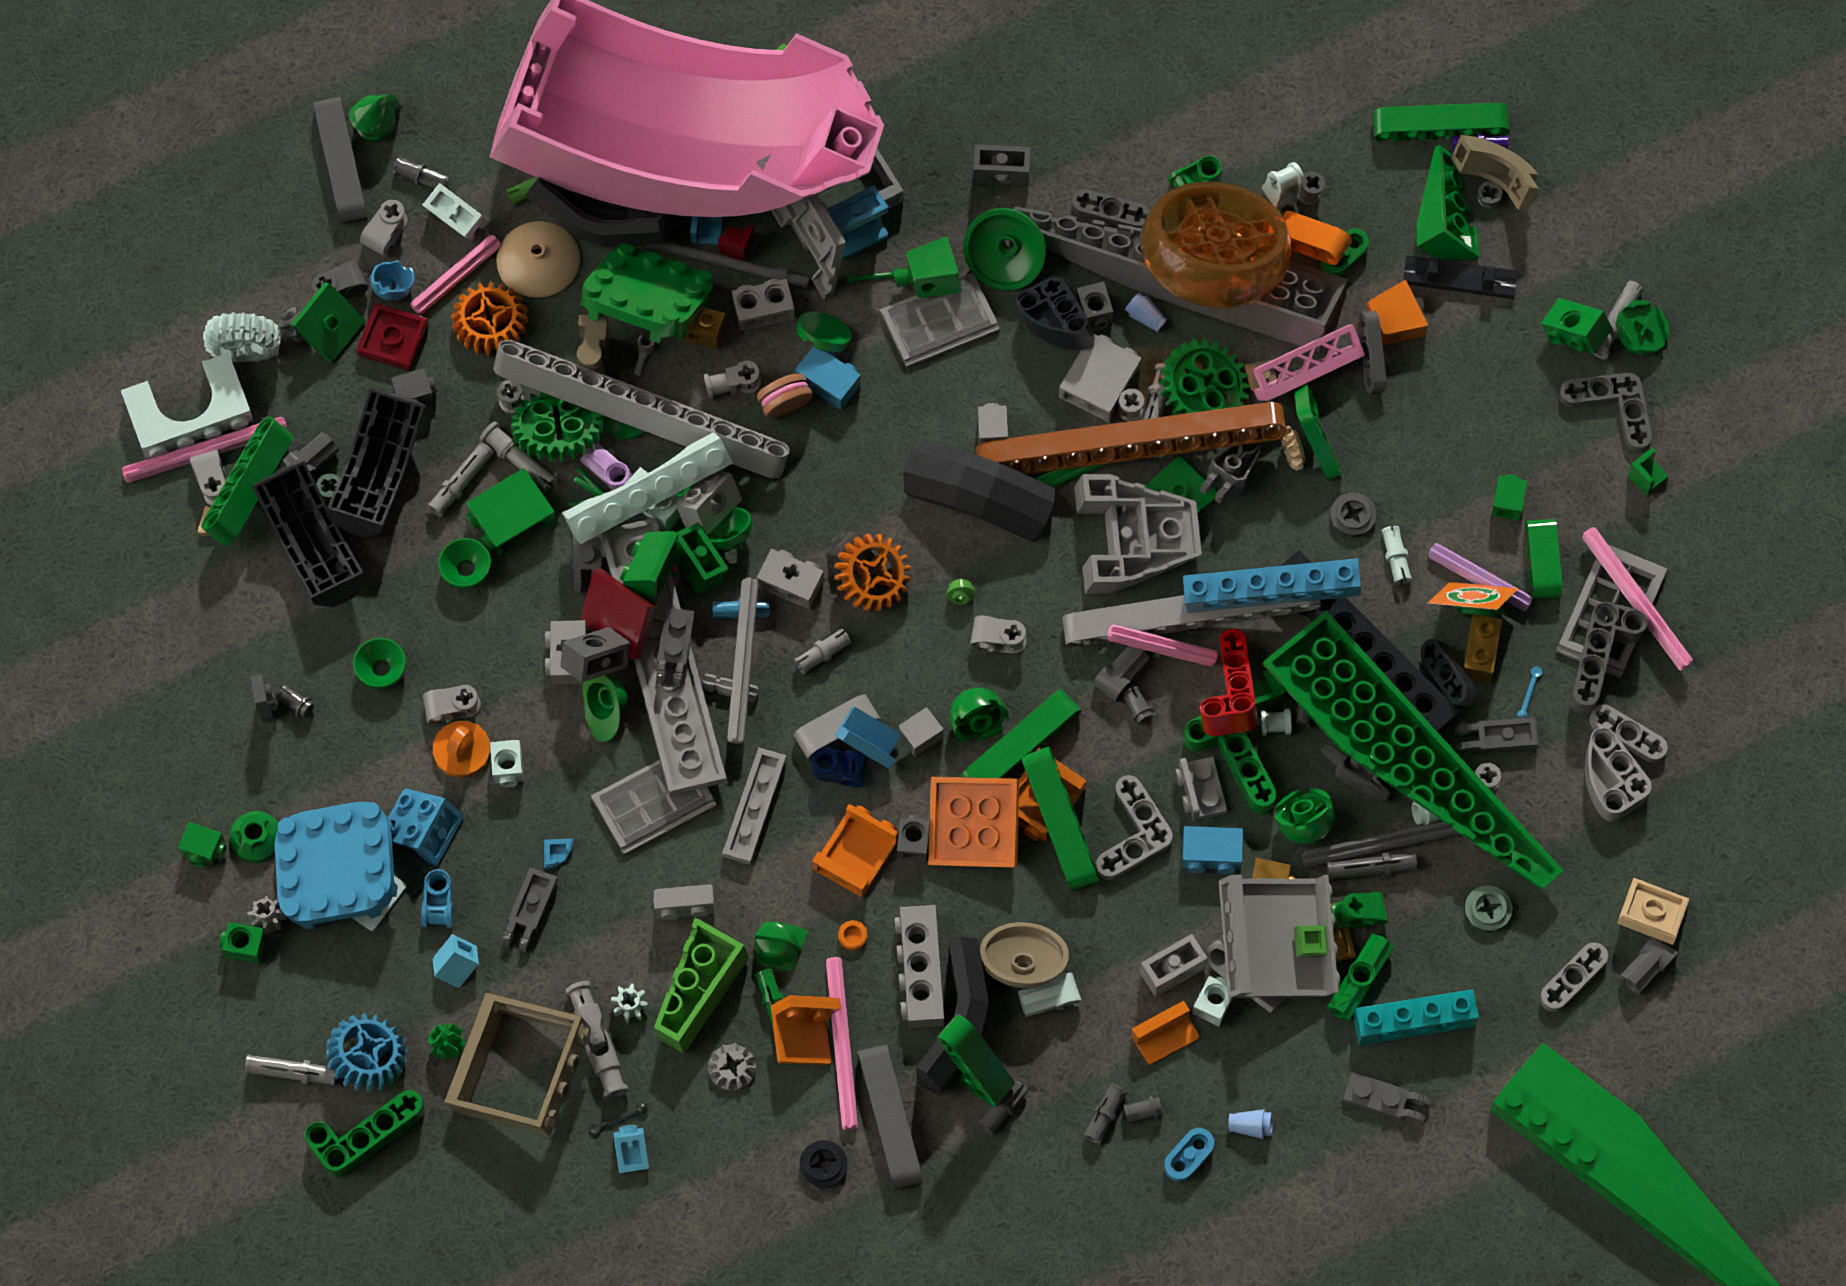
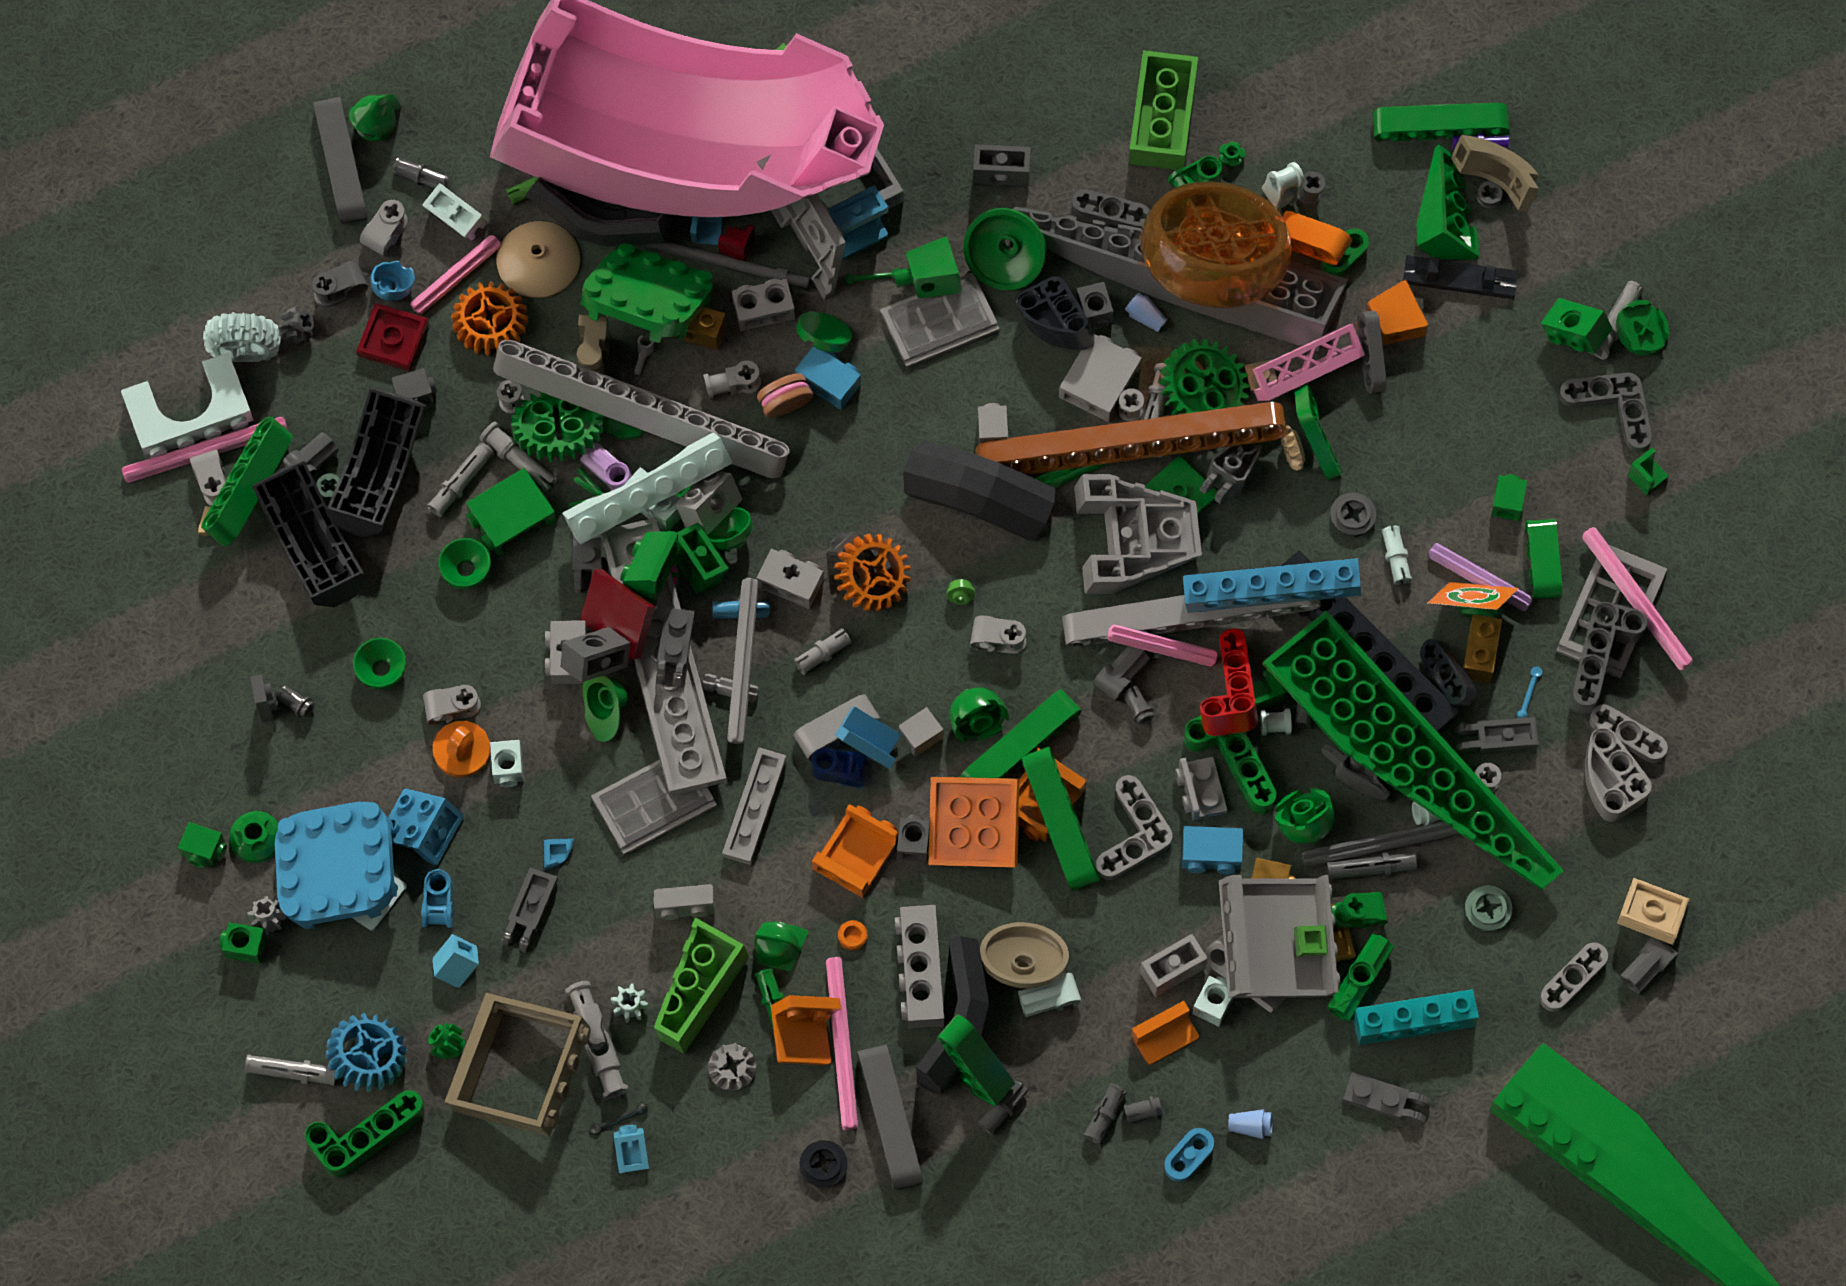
green plate [290,282,366,363] -> none
none -> bright green brick [1128,50,1198,170]
none -> green plate [1218,141,1246,167]

